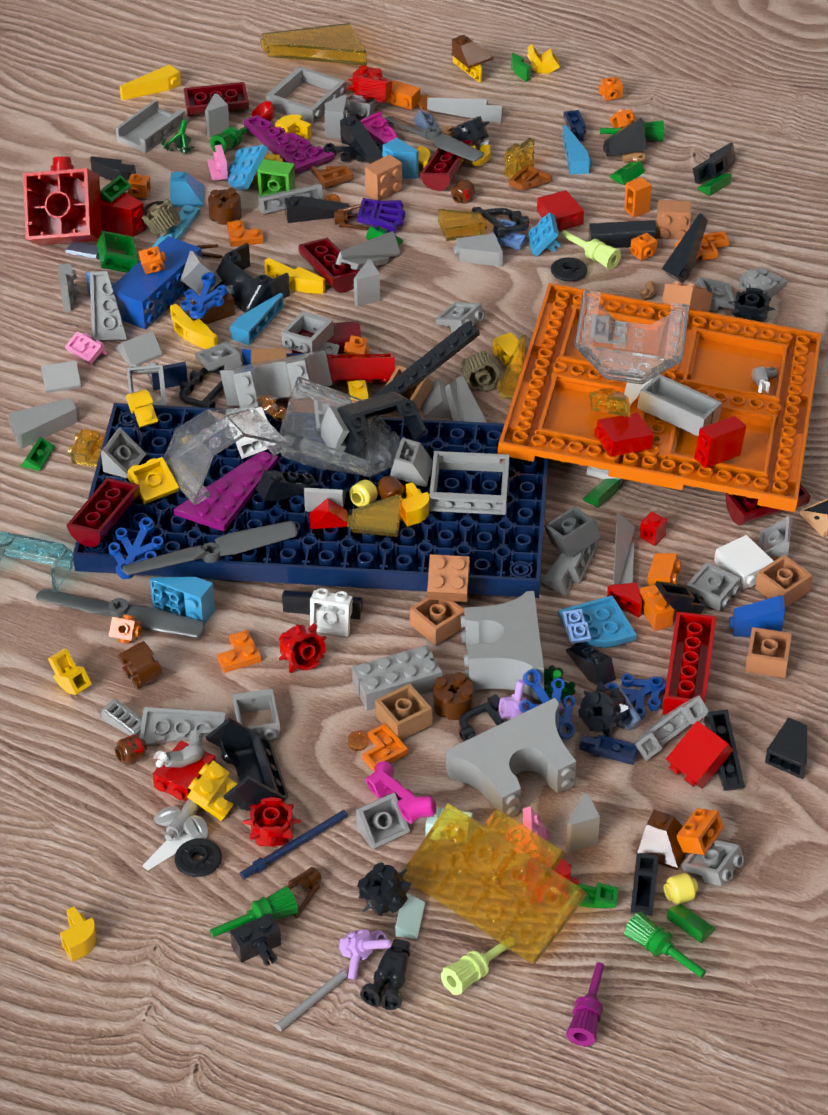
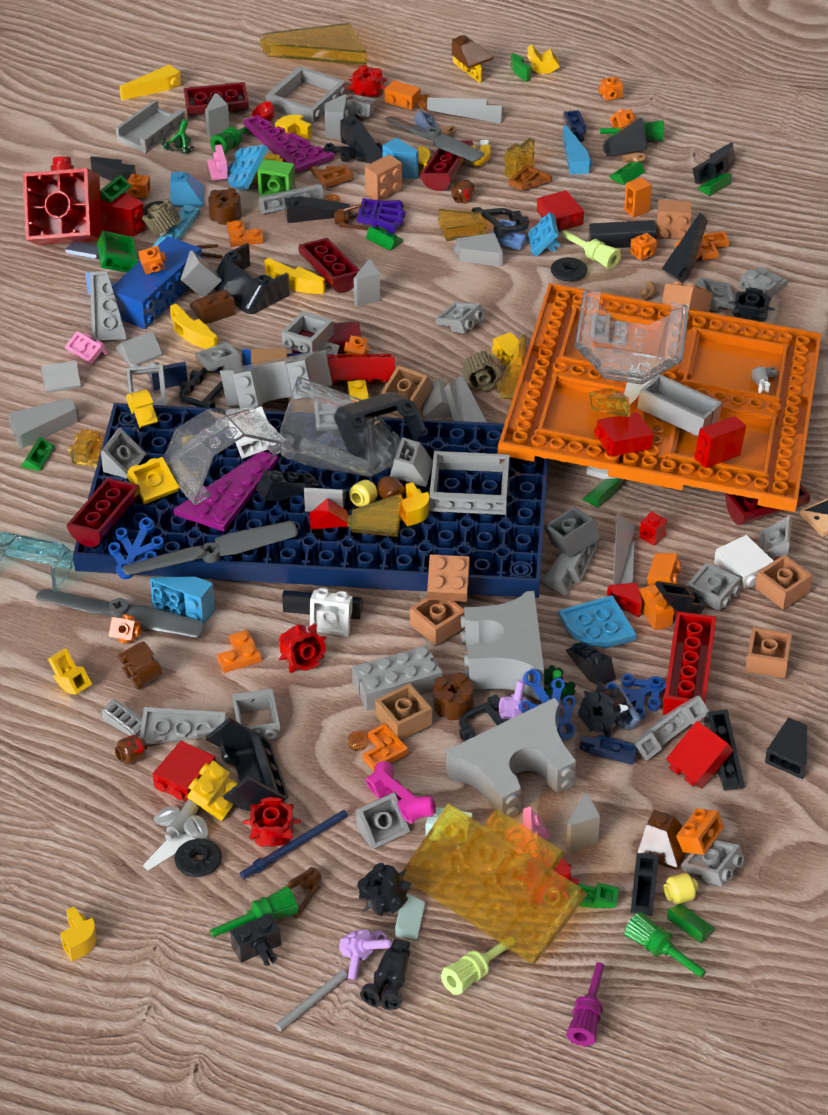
light grey plate [58,263,79,312] -> none
light grey arm [153,730,204,768] -> none
blue plant [181,272,228,319] -> none
dark azure slope [230,293,284,346] -> none
clear orange plate [257,393,290,424] -> none
light grey slope [321,406,349,461] -> none
light grey wedge [336,231,400,270] -> none
red brick [357,75,392,103] -> none
dark pink wing [360,111,398,145] -> none
black plate [372,321,480,397] -> none
black brick [452,116,490,145] -> none
light blue slope [562,609,591,643] -> none
blue slope [729,596,785,637] -> none

